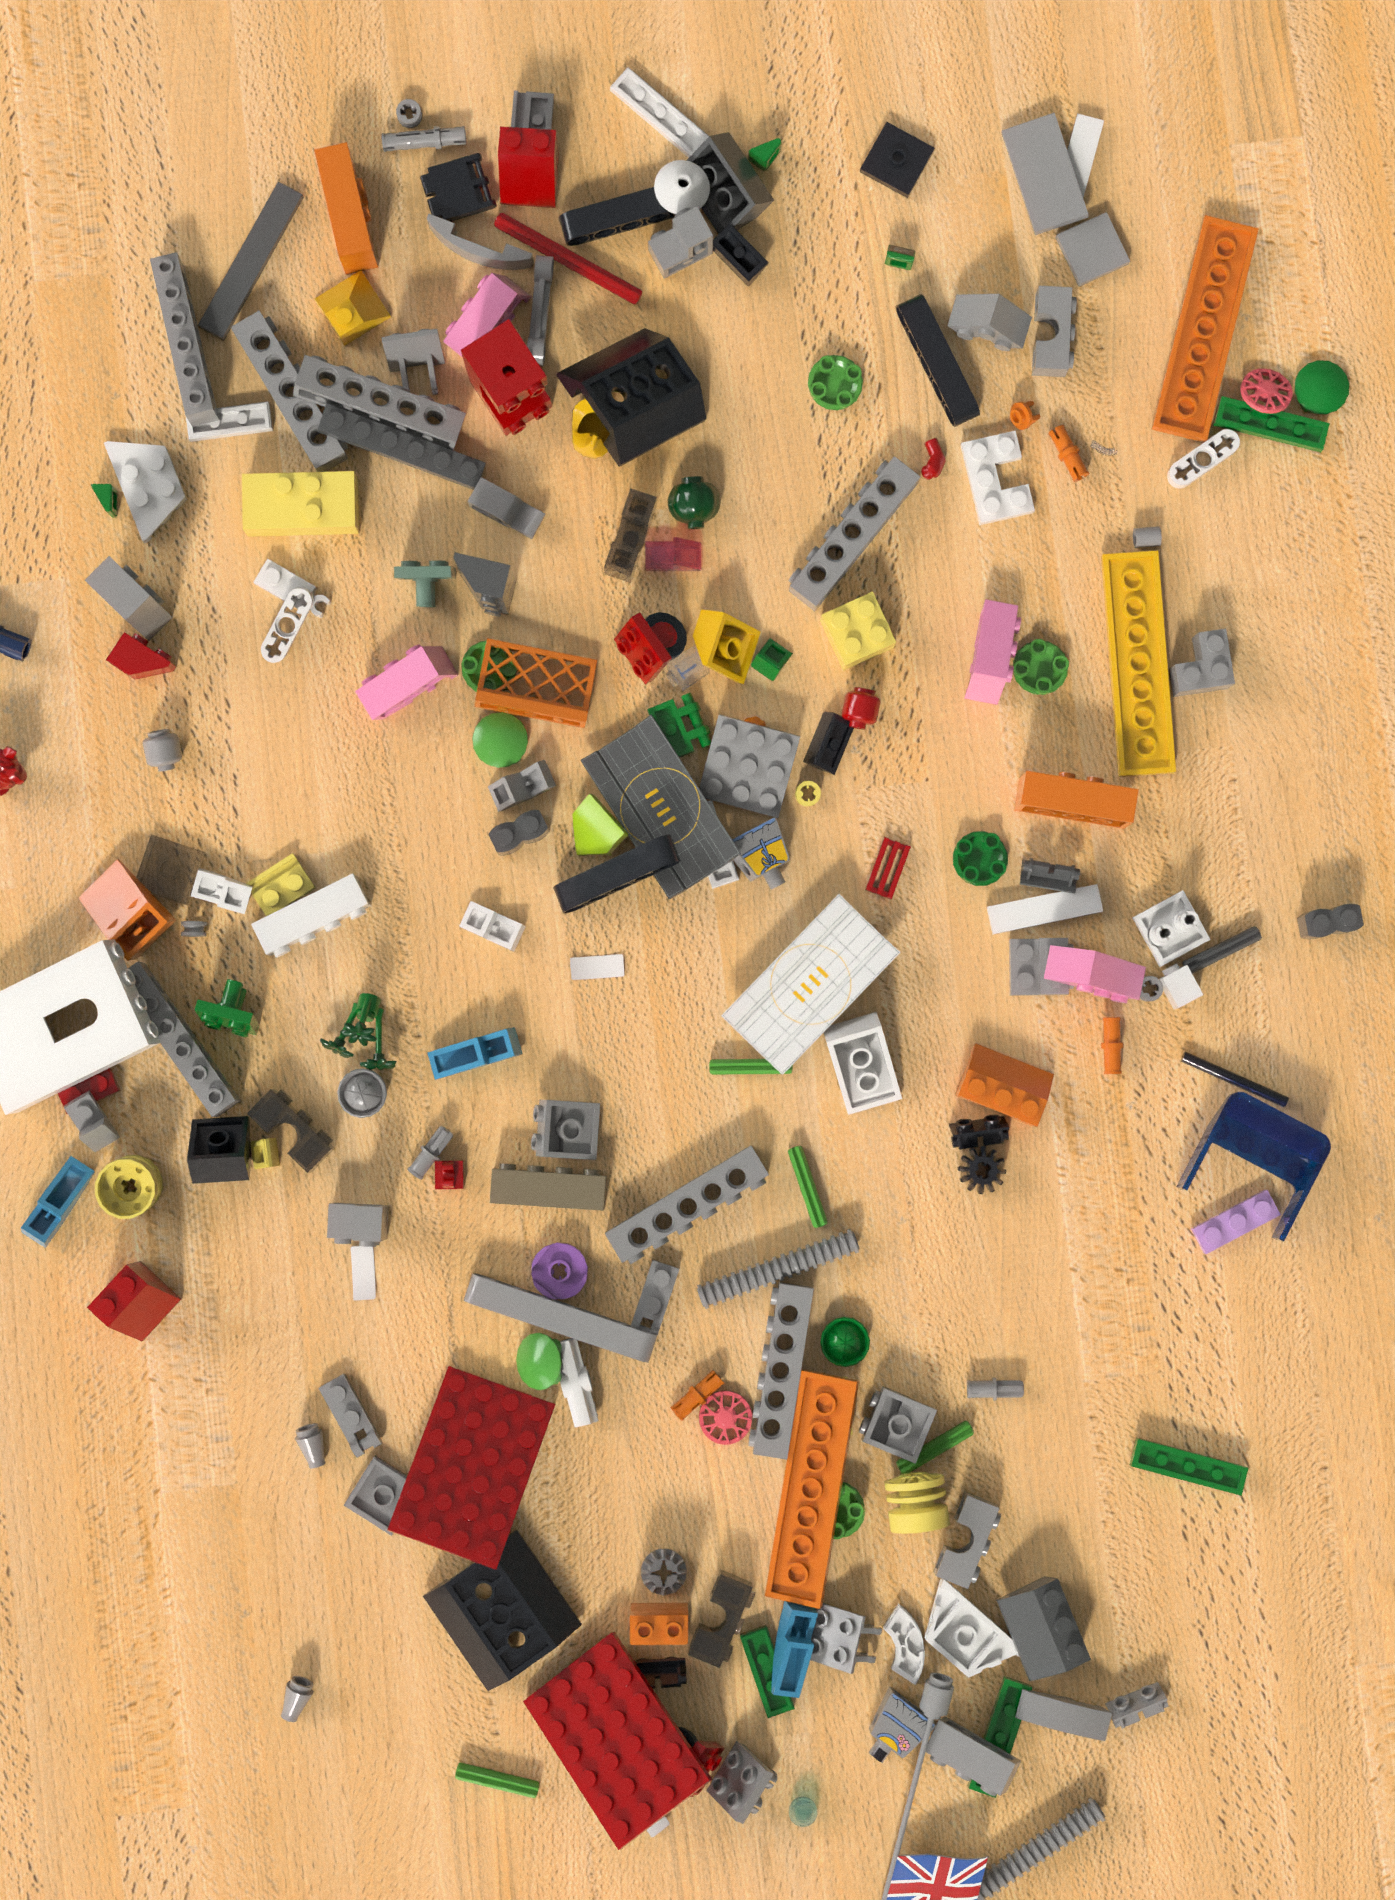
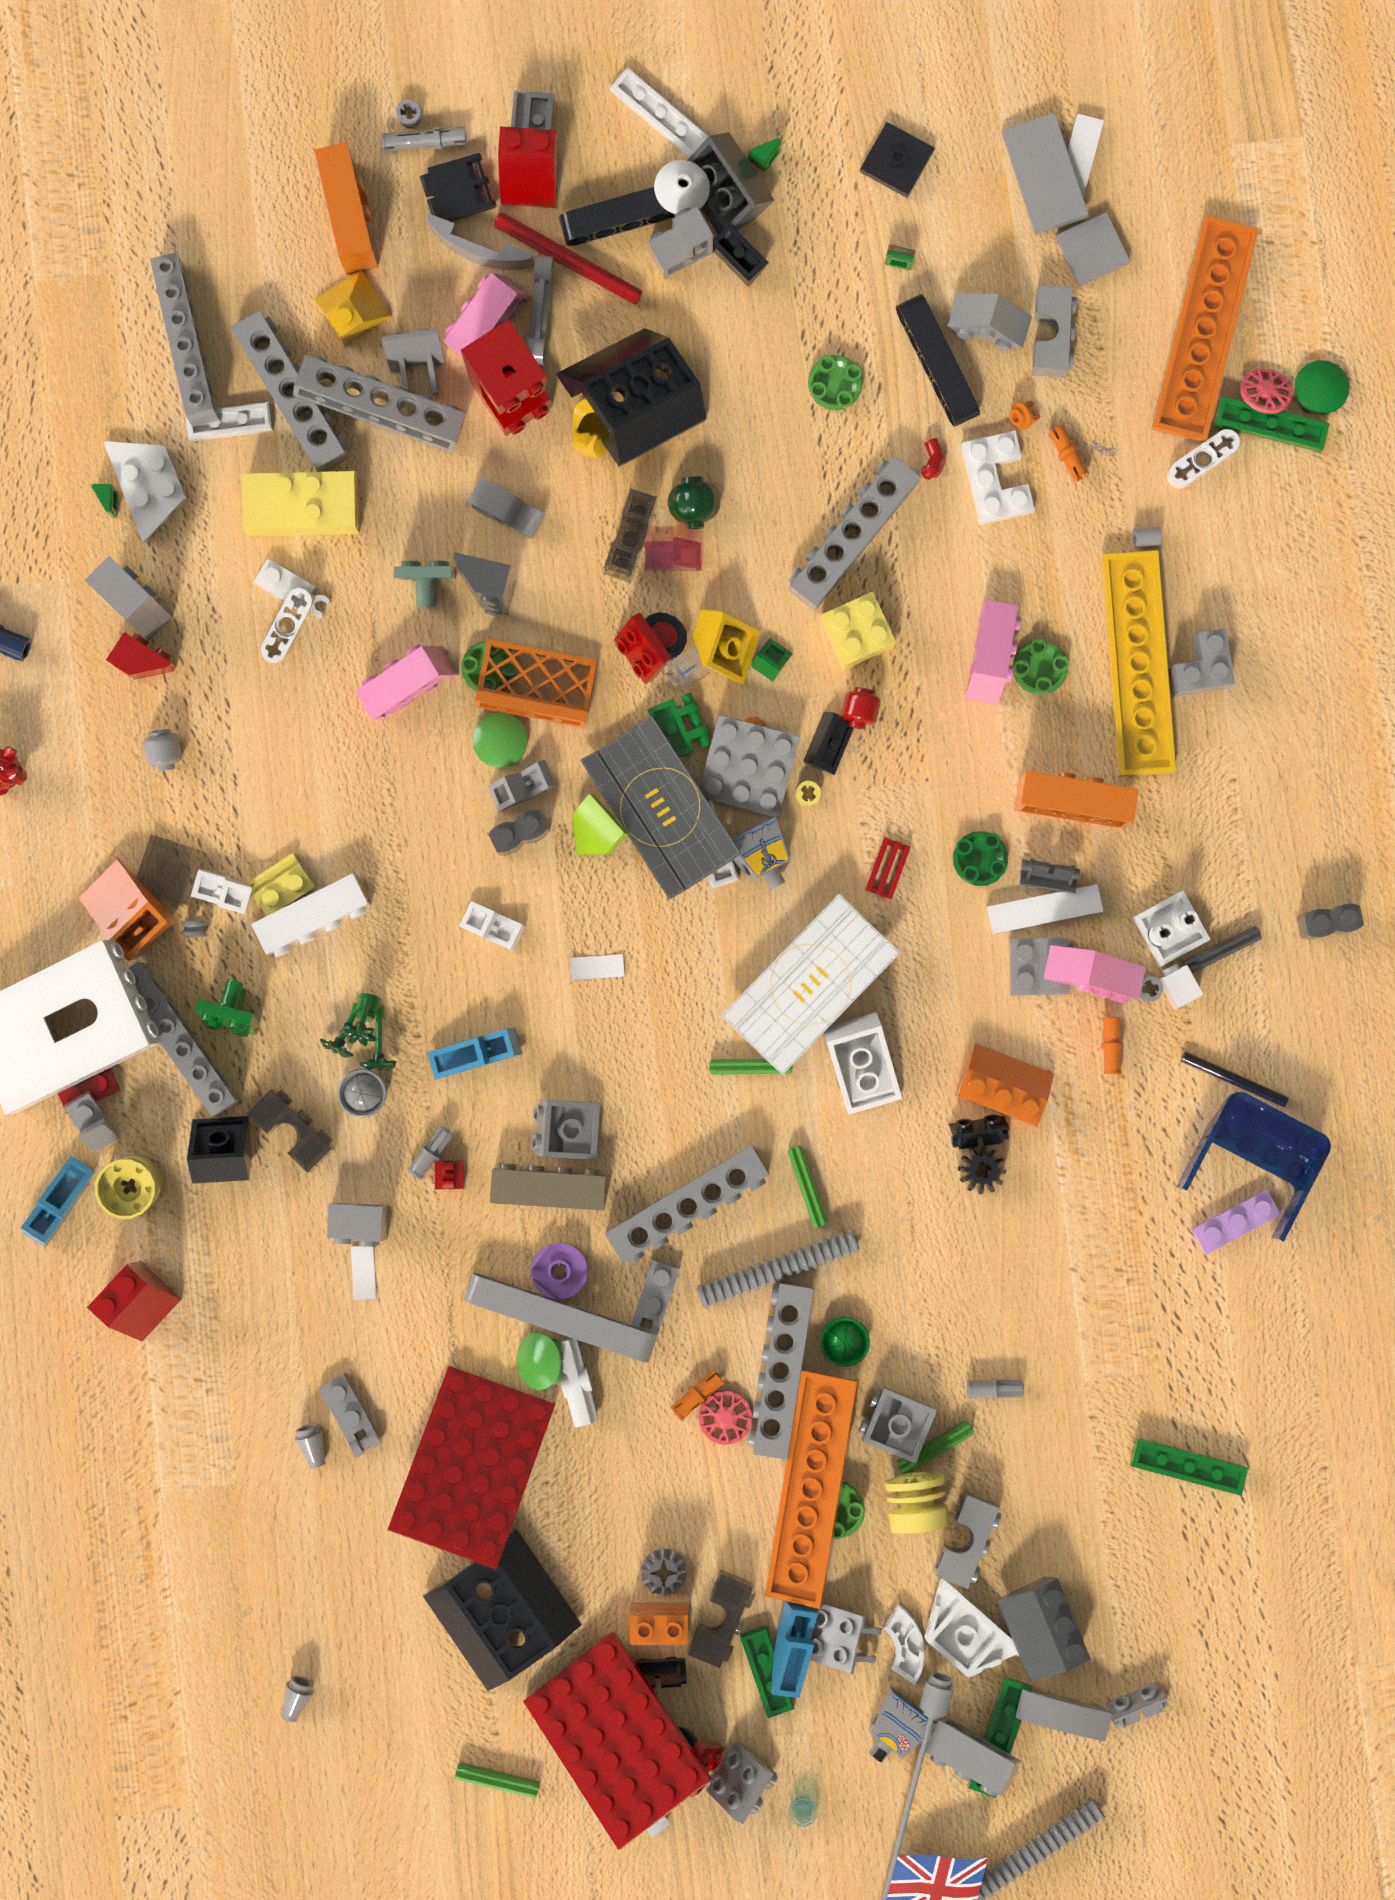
dark grey tile [198,182,304,341] -> none
light yellow slope [250,1138,280,1169] -> none
dark grey plate [317,403,486,490] -> none
light grey tile [344,1455,407,1536] -> none
black beam [553,834,681,914] -> none

